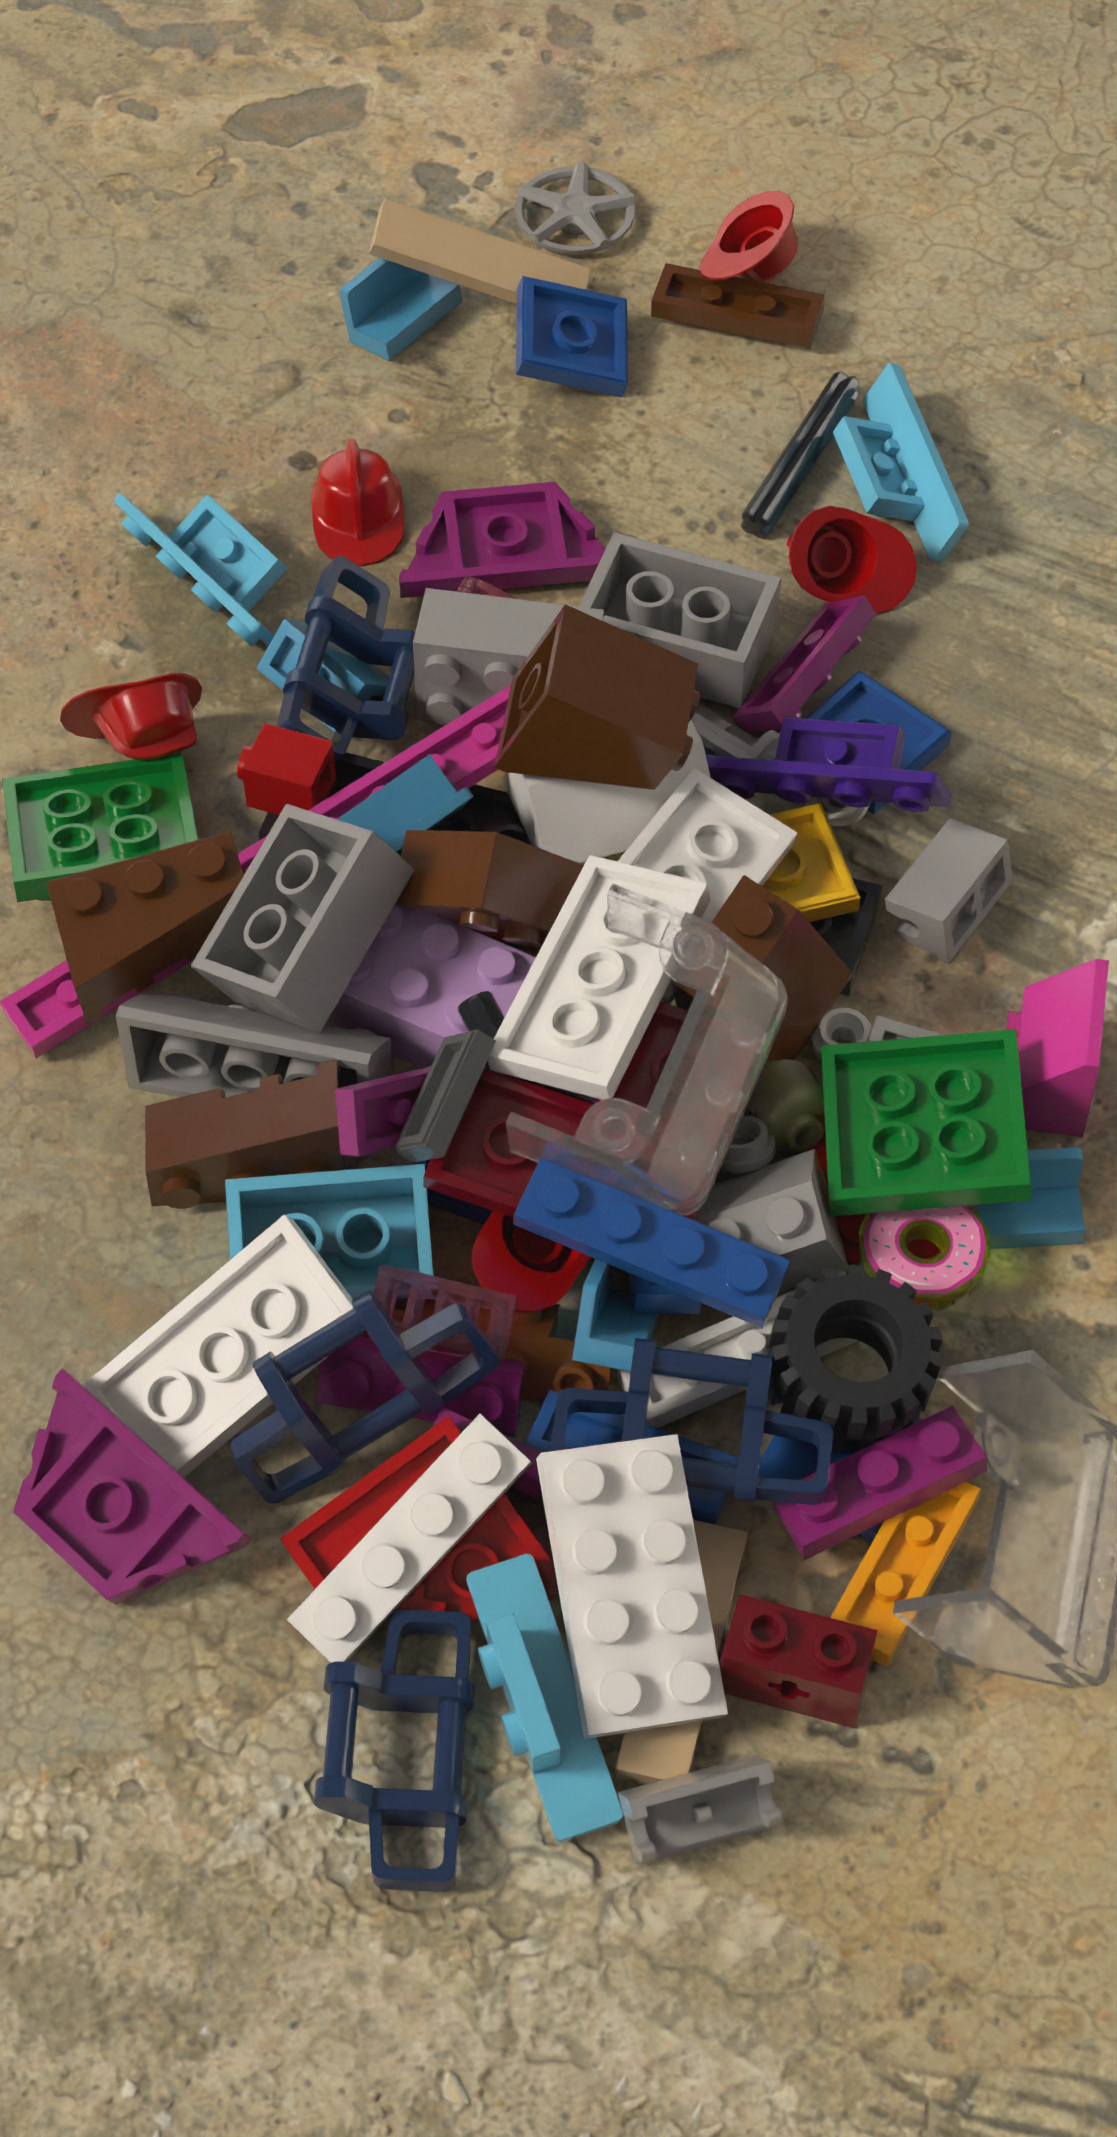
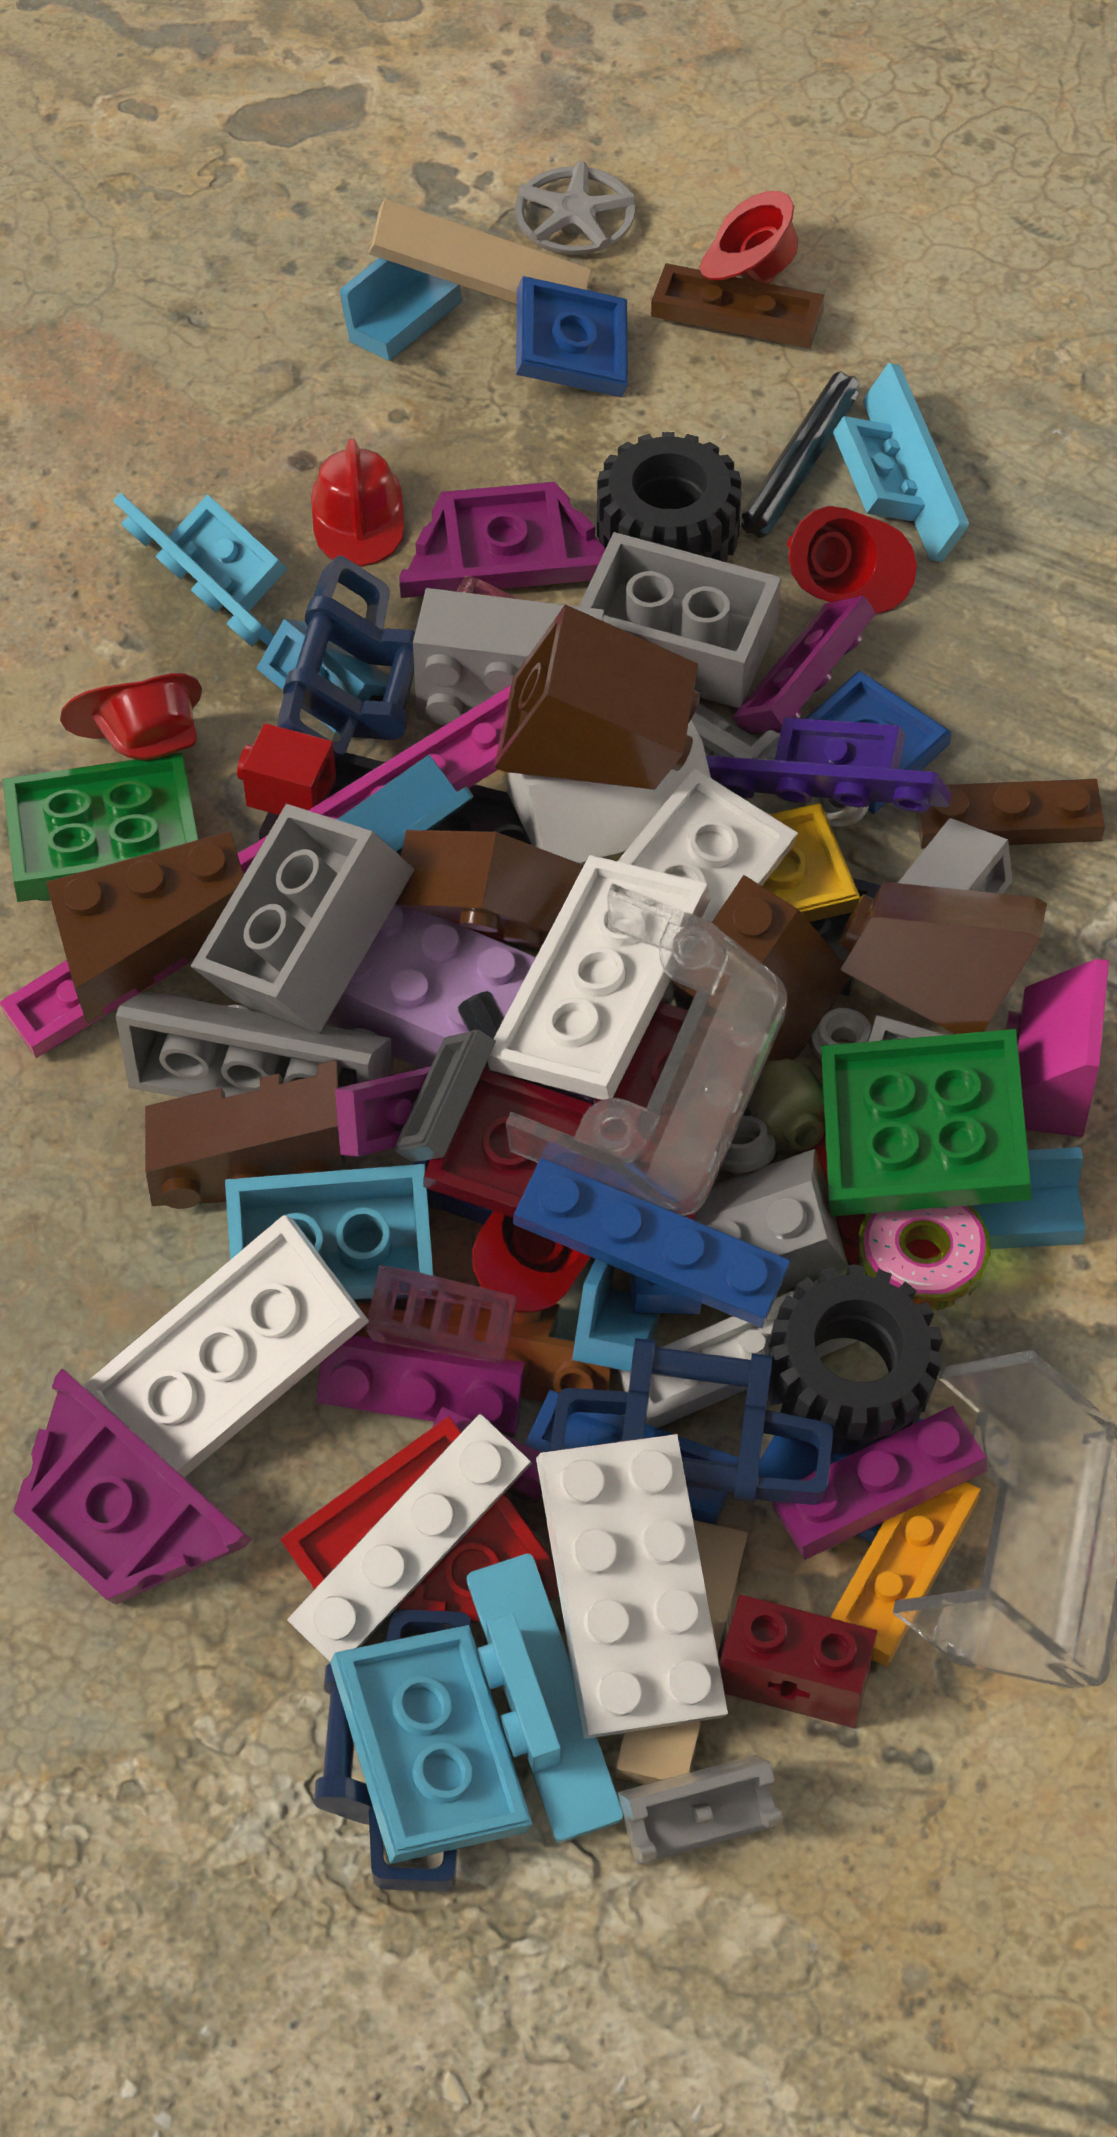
dark blue bar [230,1290,499,1504] -> none
none -> medium azure tile [330,1625,532,1864]
none -> black tyre [597,432,742,562]
none -> reddish brown slope [838,882,1047,1034]
none -> reddish brown plate [916,779,1105,848]

